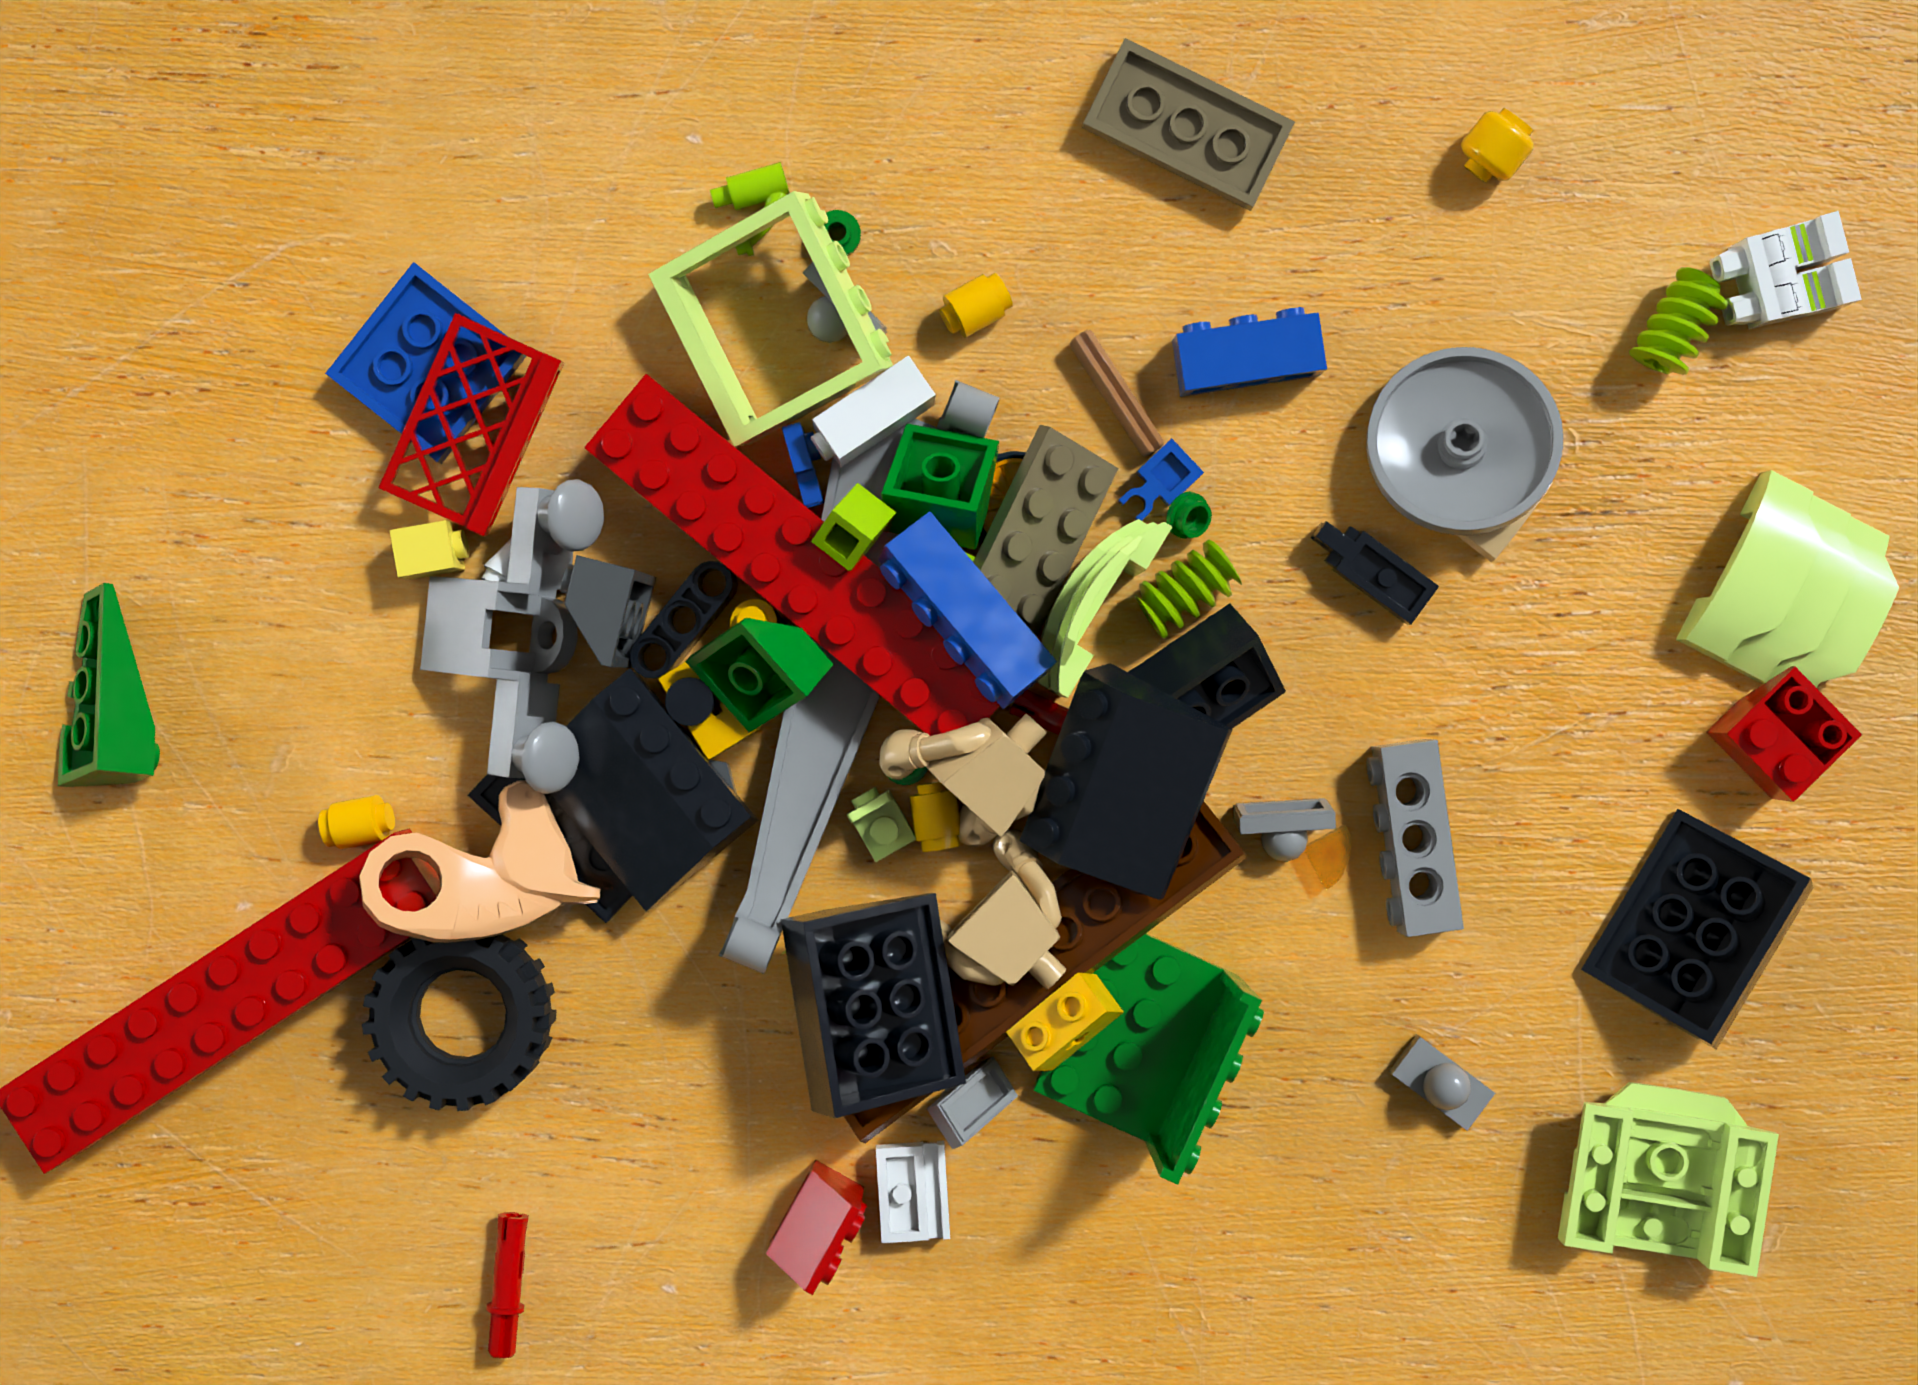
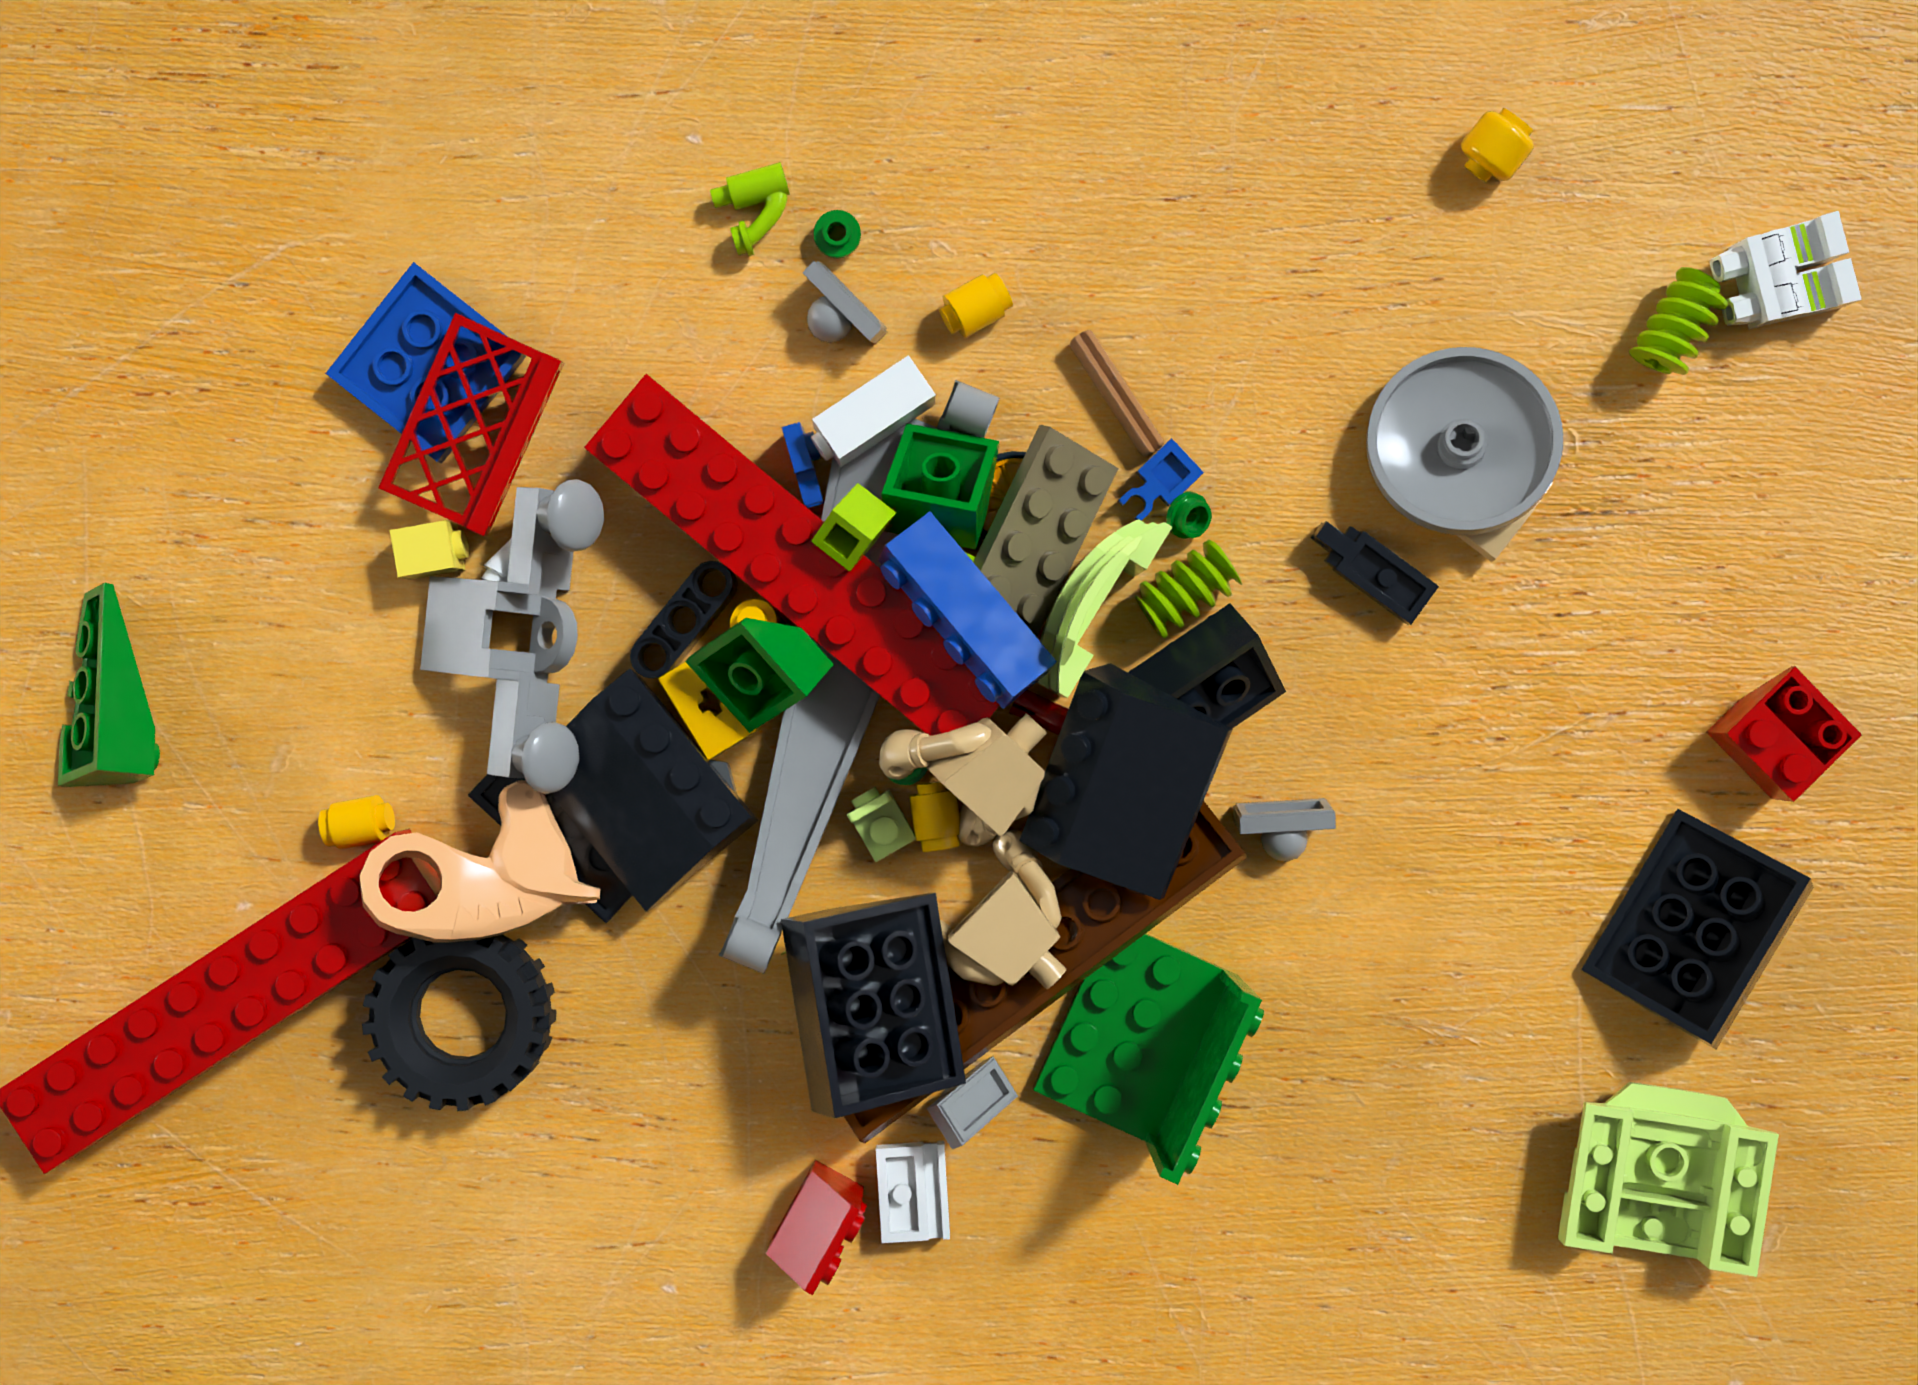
red axle [486,1212,529,1359] -> none
dark grey slope [561,555,656,668] -> none
yellowish green window [648,191,893,447] -> none
black tile [665,677,715,726] -> none
yellow brick [1006,972,1124,1071] -> none
dark tan plate [1082,38,1295,211] -> none
blue brick [1172,307,1327,397] -> none
clear yellow tile [1305,825,1352,889] -> none
light grey brick [1366,739,1464,937] -> none
light grey tile [1389,1034,1495,1131] -> none
yellowish green slope [1676,470,1899,688] -> none

